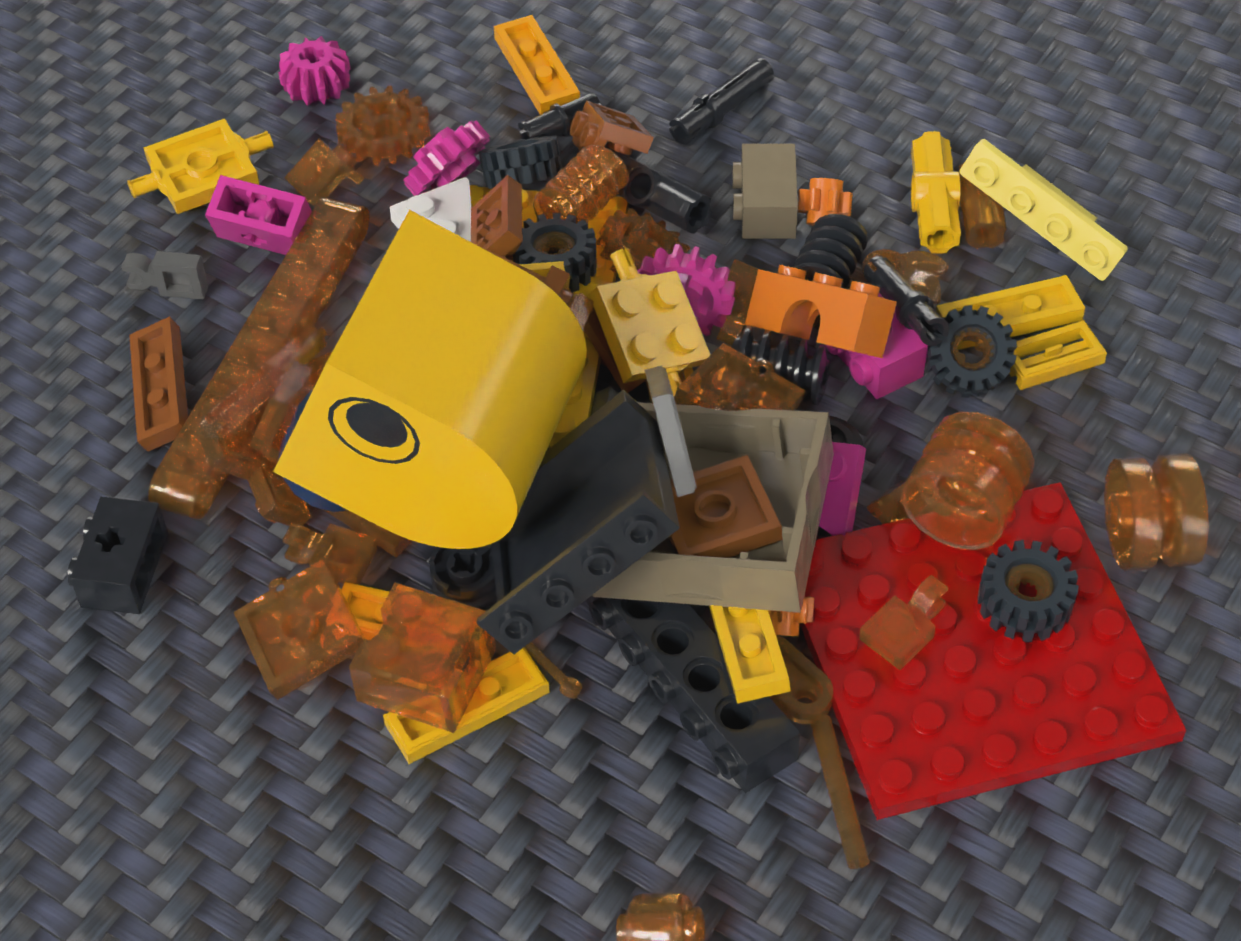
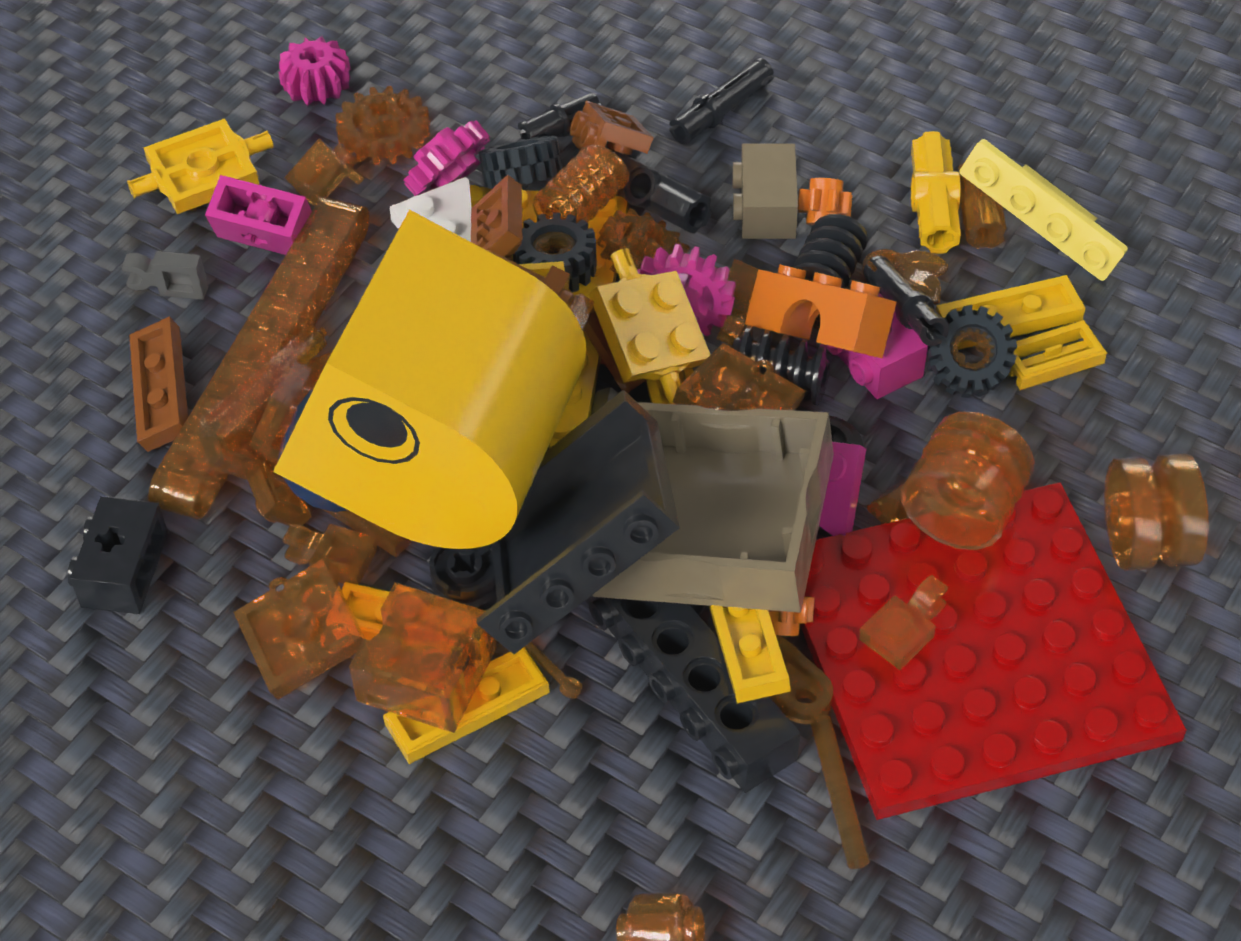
light orange plate [494,15,580,115] -> none
tile [645,365,697,497] -> none
dark orange plate [669,455,783,558] -> none
black bush [977,540,1079,642] -> none

